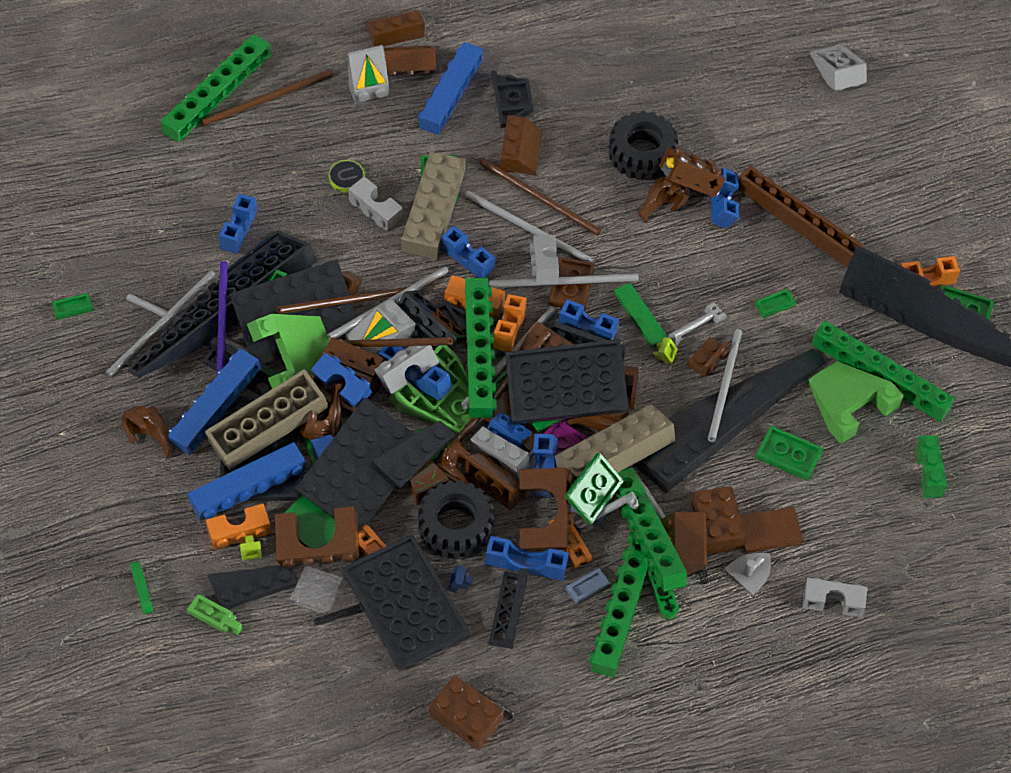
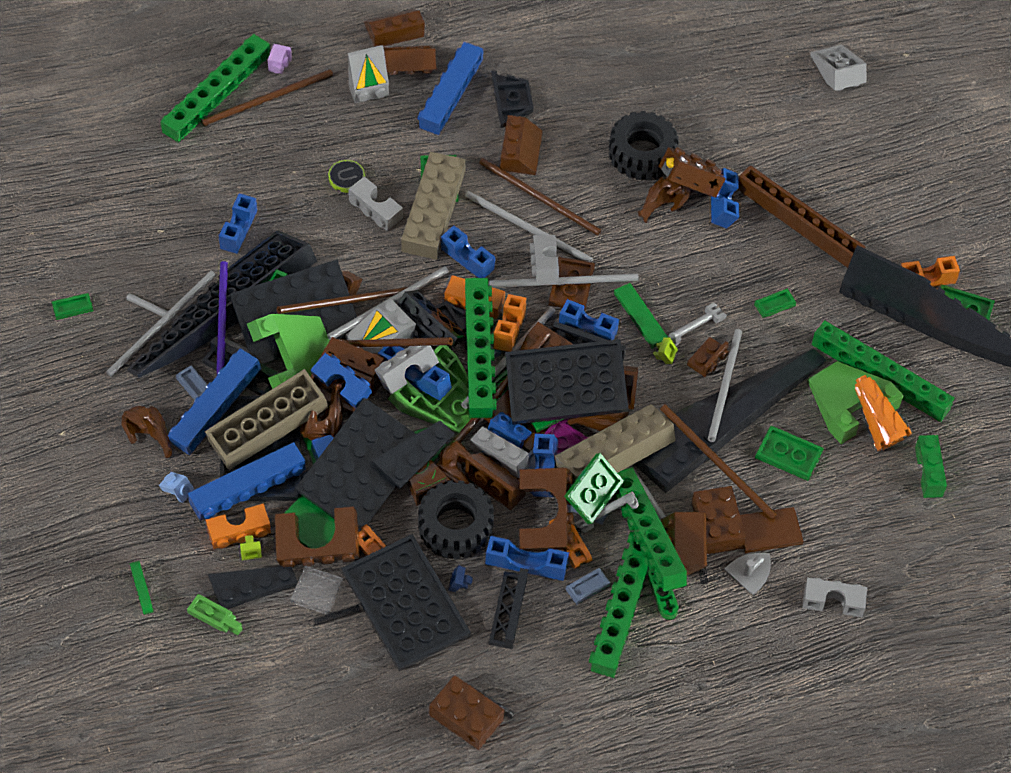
none -> light blue bracket [159,472,195,503]
none -> sand blue tile [176,365,208,401]
none -> lavender brick [268,44,292,74]
none -> reddish brown piece [660,404,777,520]
none -> orange cone [855,375,912,452]

